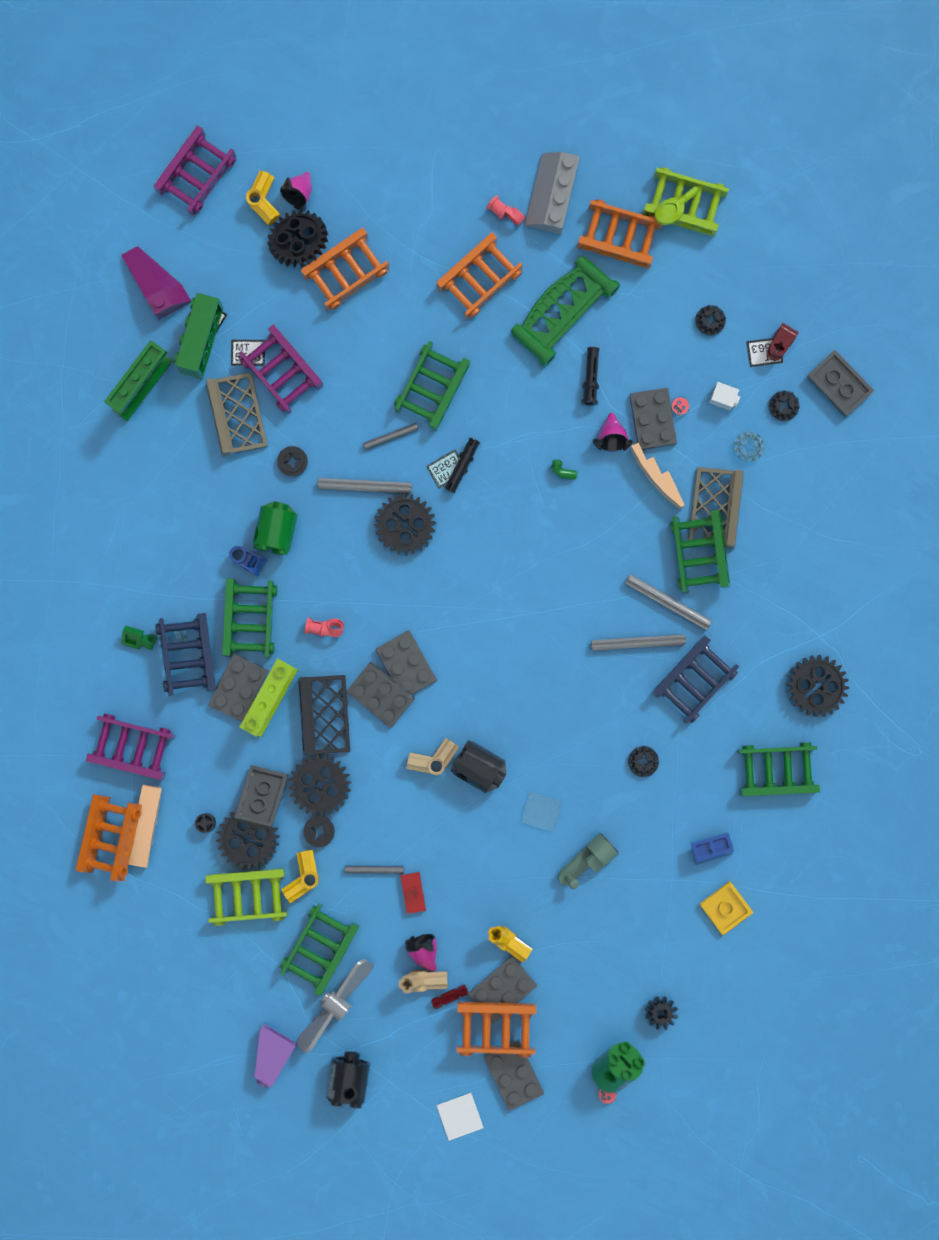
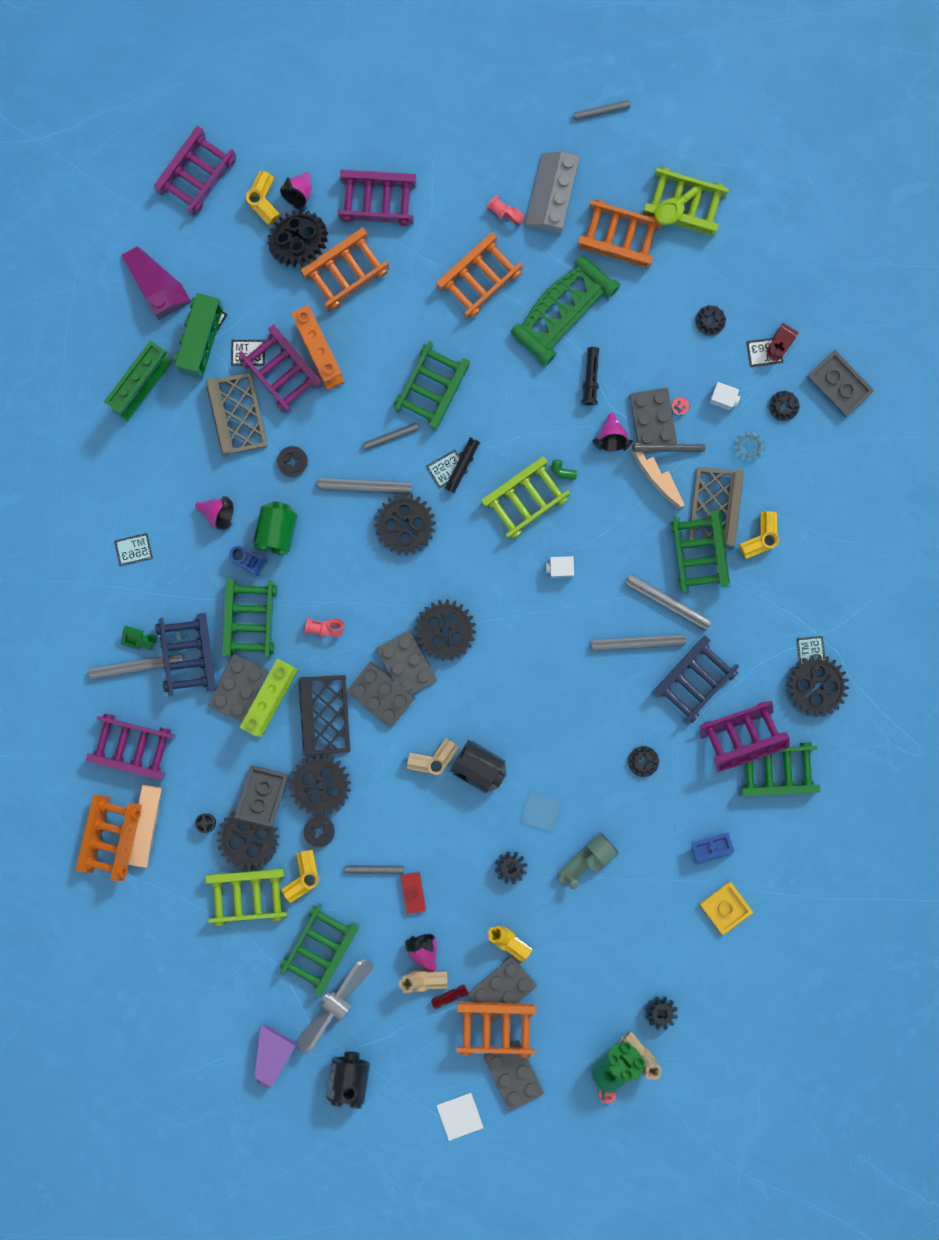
none -> light grey axle [88,653,183,679]
none -> clear light blue sticker [114,533,153,566]
none -> hat [195,496,234,530]
none -> orange fence [291,305,344,391]
none -> magenta fence [337,169,416,226]
none -> black gear [414,599,476,662]
none -> lime fence [481,456,570,540]
none -> black gear [495,851,527,884]
none -> white brick [546,556,574,578]
none -> flat silver bar [574,100,630,120]
none -> tan piece [618,1031,662,1080]
none -> dark grey bar [632,444,705,452]
none -> magenta fence [699,700,790,773]
none -> yellow piece [739,511,779,560]
none -> clear light blue sticker [797,636,825,671]

